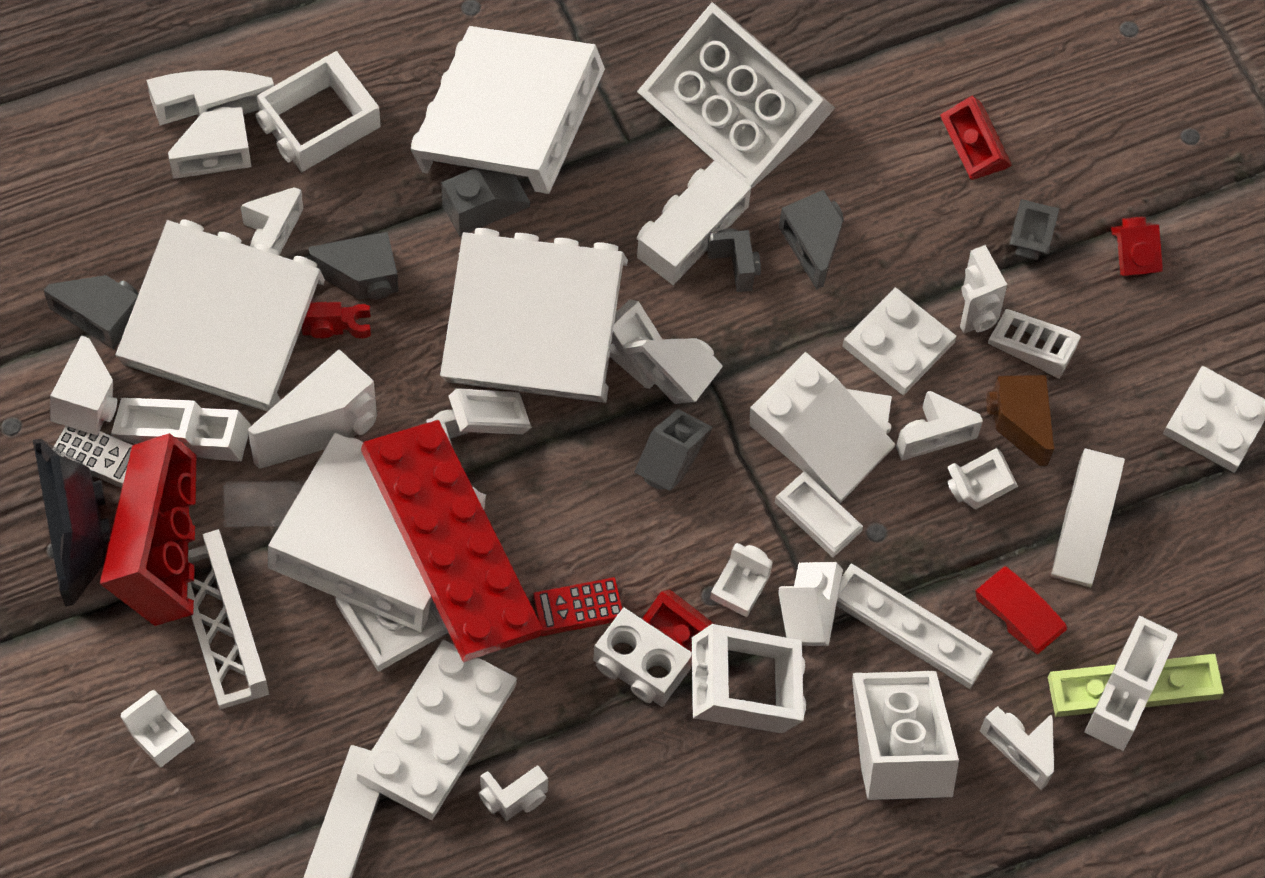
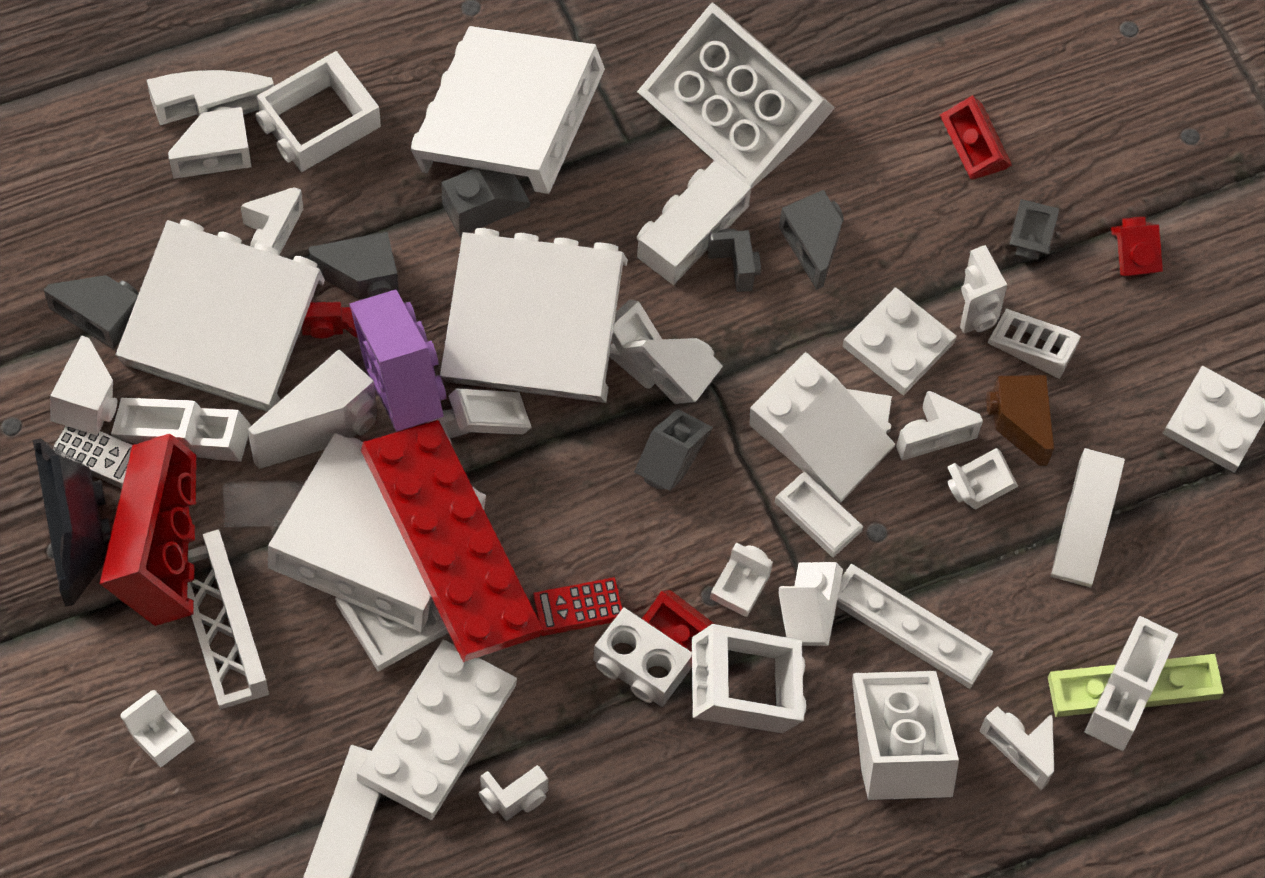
red slope [975,566,1067,655] -> none
none -> medium lavender brick [350,289,446,432]

